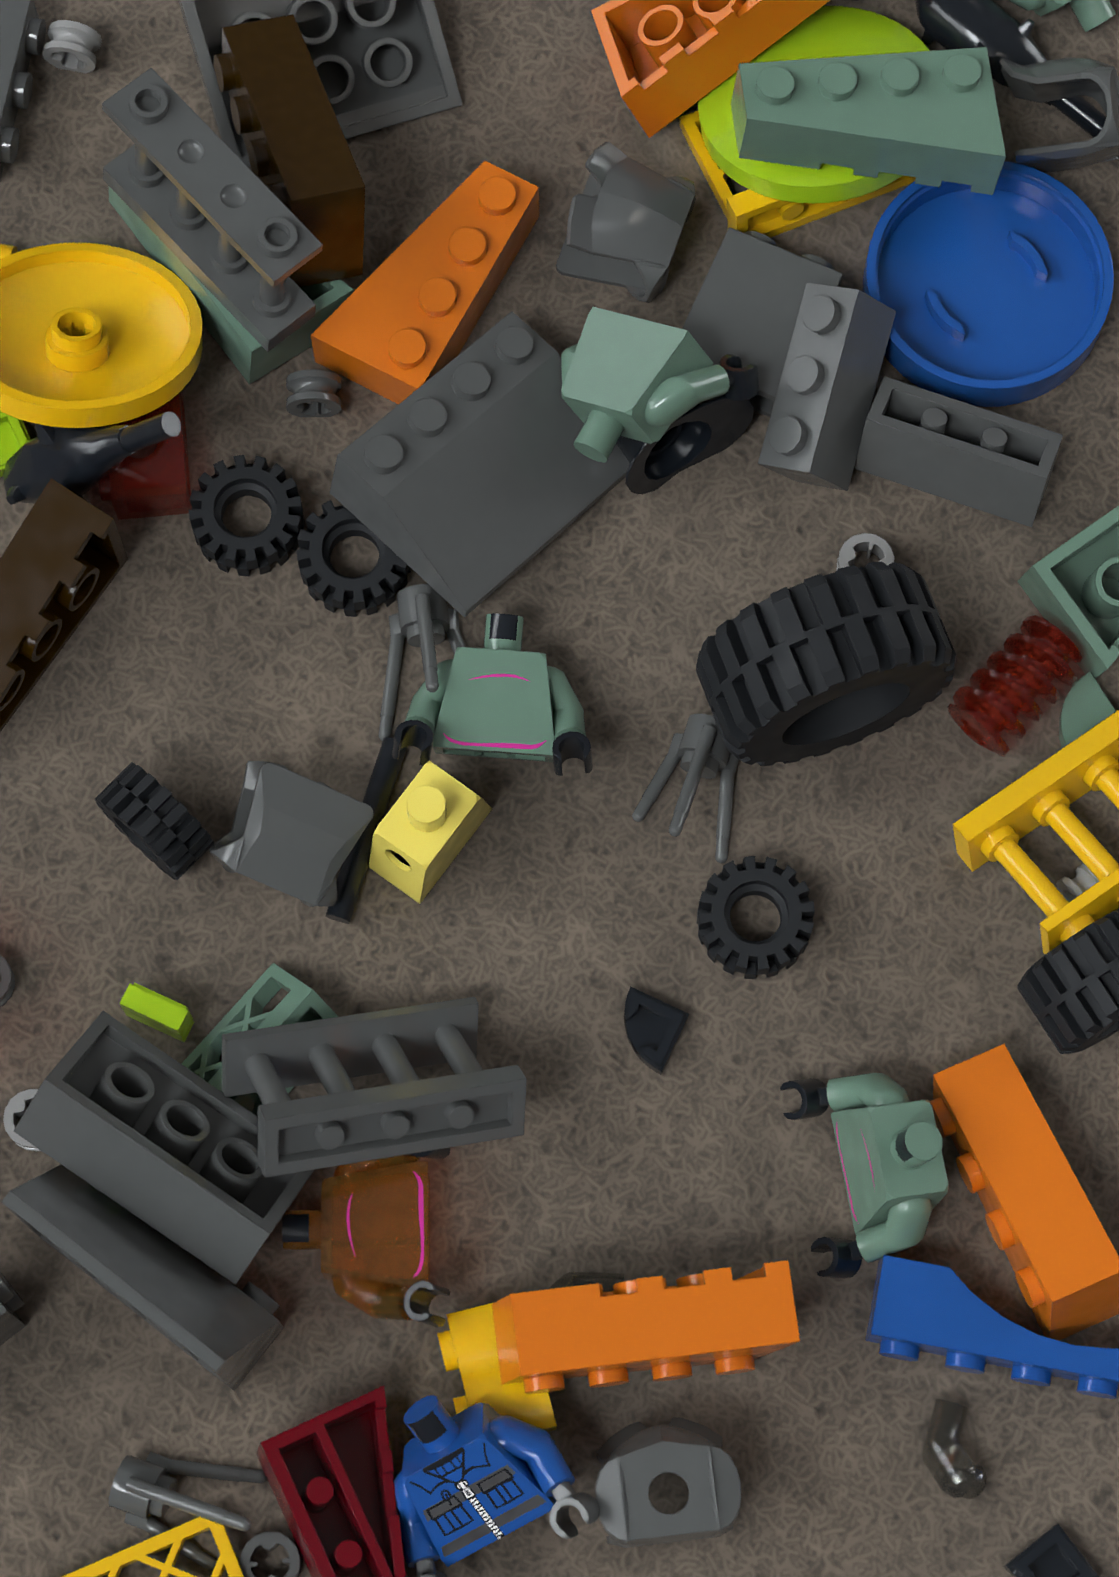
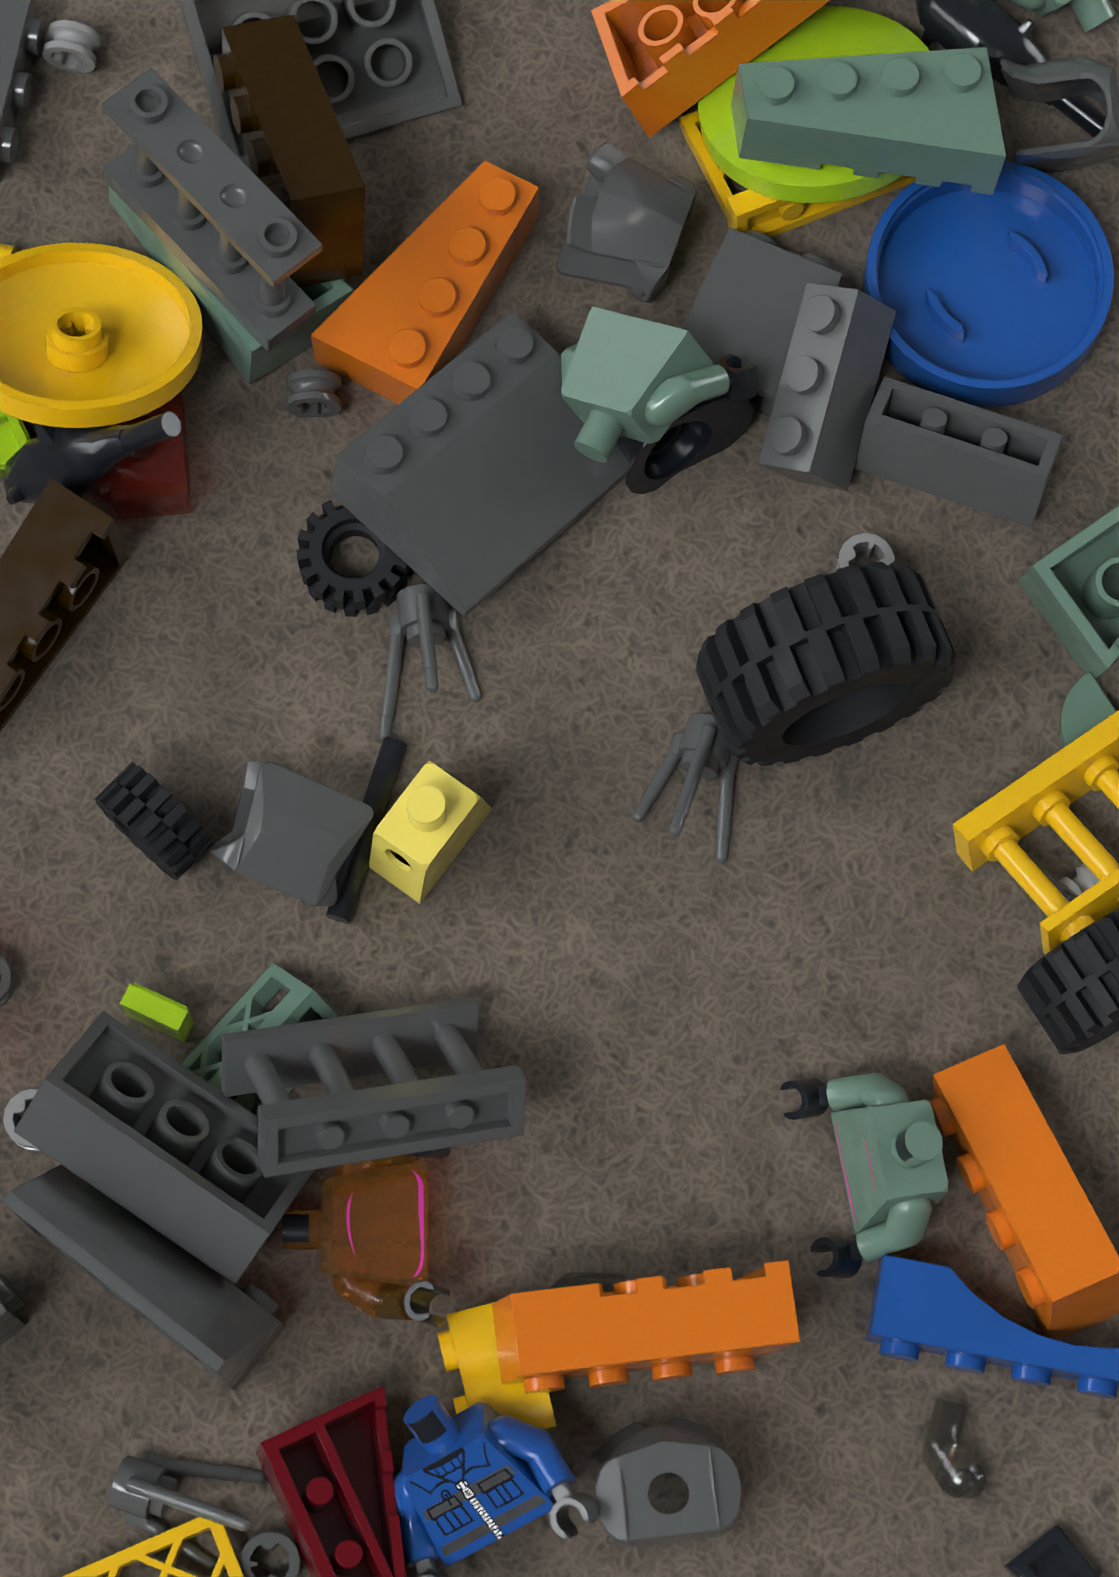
black tyre [188,455,305,576] -> none
sand green torso [392,613,593,776] -> none
black tile [624,987,689,1075] -> none
black tyre [696,856,815,979] -> none
clear red piece [947,615,1082,757] -> none

